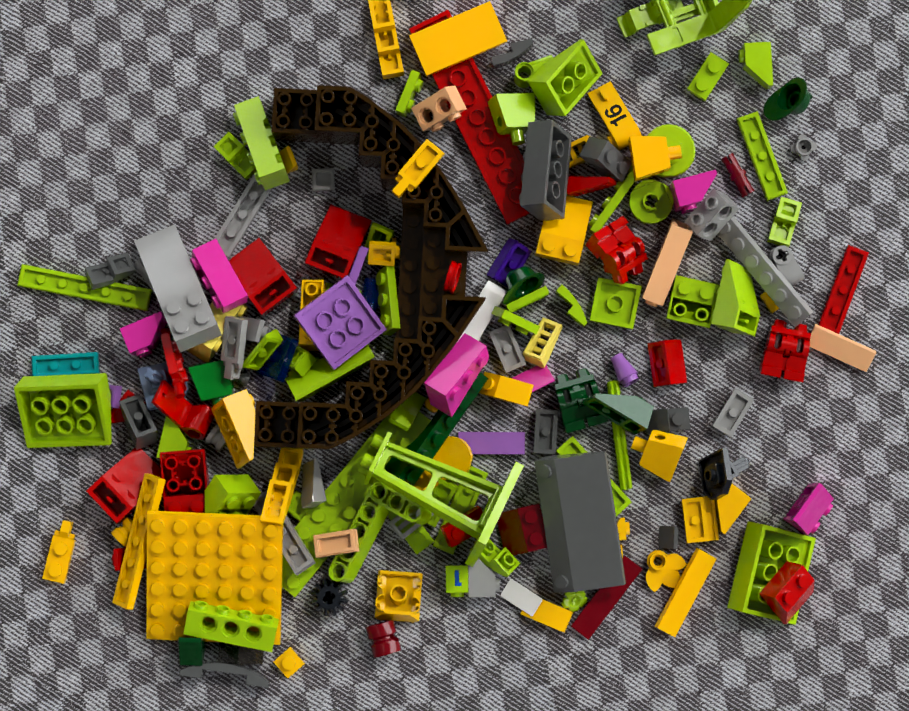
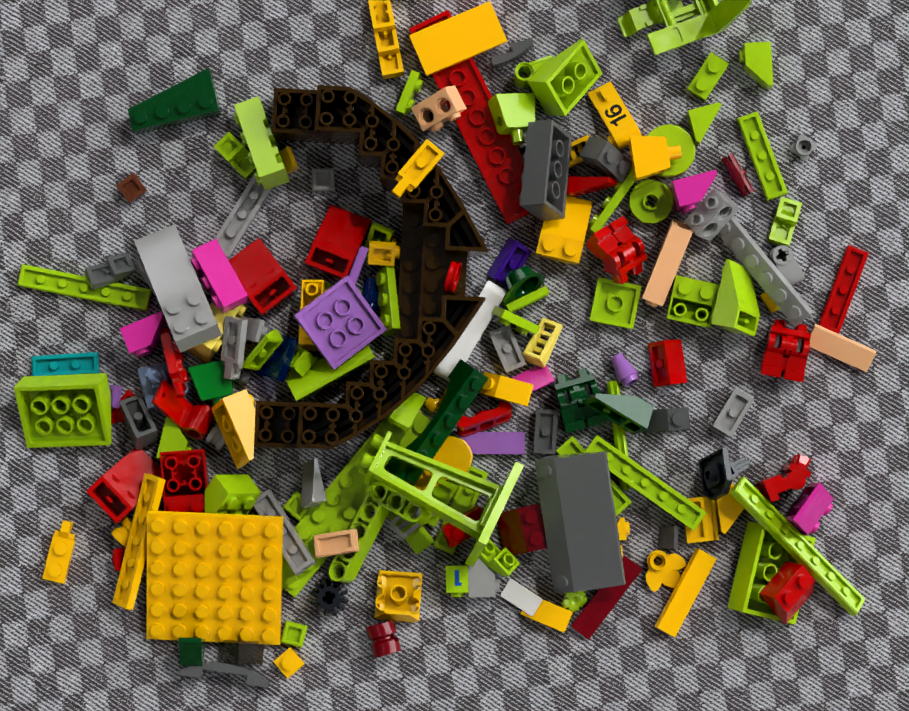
lime brick [183,601,279,652] -> none
yellow slope [260,448,304,526] -> none
dark pink wedge [424,333,489,417] -> none
lime slope [555,284,587,328] -> none
yellow torso [631,430,688,482] -> none
dark green piece [764,77,813,121] -> none
none -> copper plate [116,173,147,204]
none -> dark green wedge [128,68,222,135]
none -> lime tile [281,620,308,648]
none -> red plate [457,401,512,437]
none -> lime plate [584,435,707,531]
none -> lime slope [686,102,722,146]
none -> lime tile [730,476,865,616]
none -> red hips [756,454,811,502]

